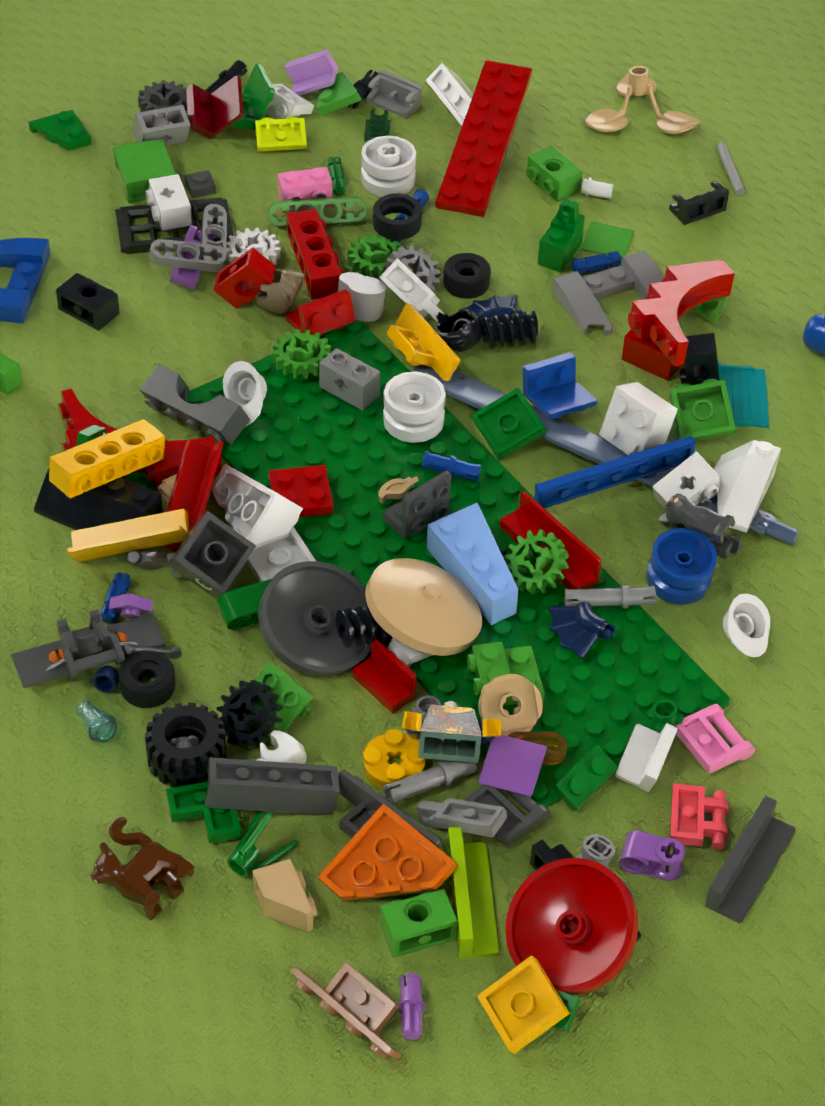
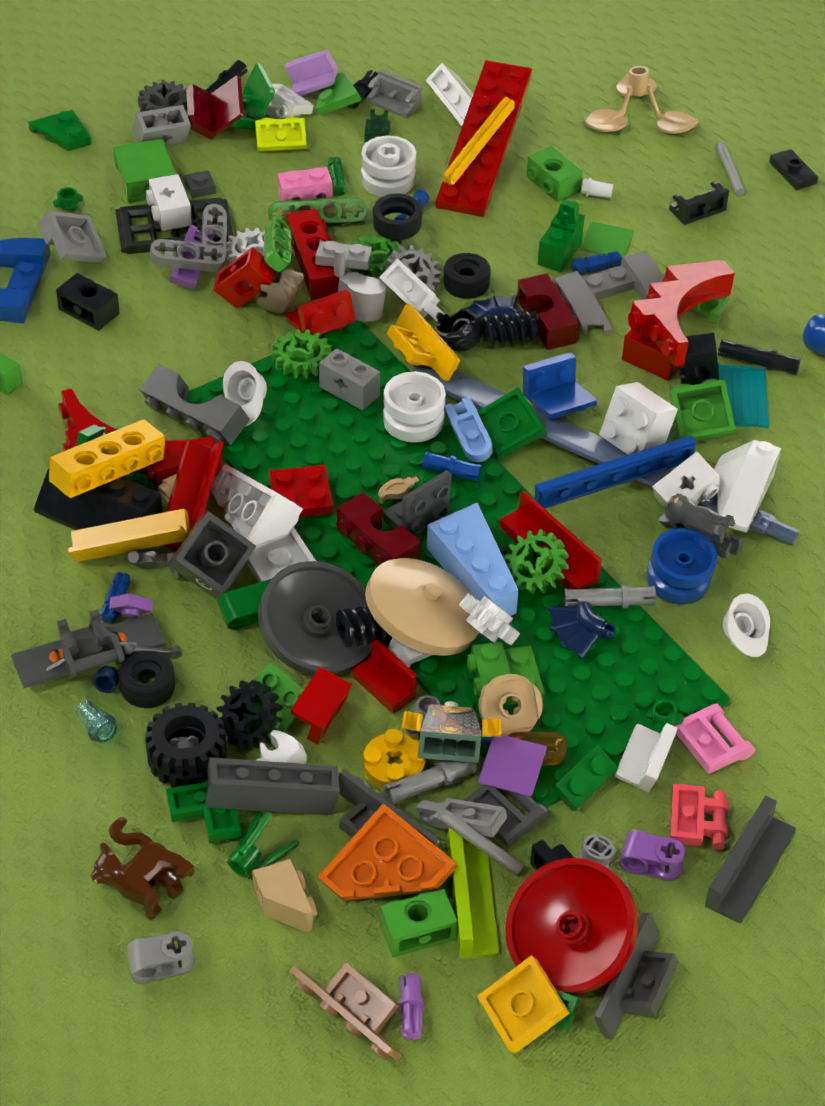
none -> light grey plate [38,211,107,264]
none -> green plate [53,187,83,211]
none -> light grey piece [126,931,195,984]
none -> bright green beam [264,216,291,273]
none -> red panel [290,667,352,745]
none -> light grey plate [315,241,372,277]
none -> dark red arch [336,492,421,567]
none -> light grey bar [437,808,523,875]
none -> yellow axle [443,97,515,186]
none -> light blue plate [444,397,493,462]
none -> white gear [459,593,520,645]
none -> dark red arch [517,273,580,350]
none -> dark grey bracket [595,912,679,1039]
none -> black pin [718,339,801,375]
none -> black plate [769,149,818,190]

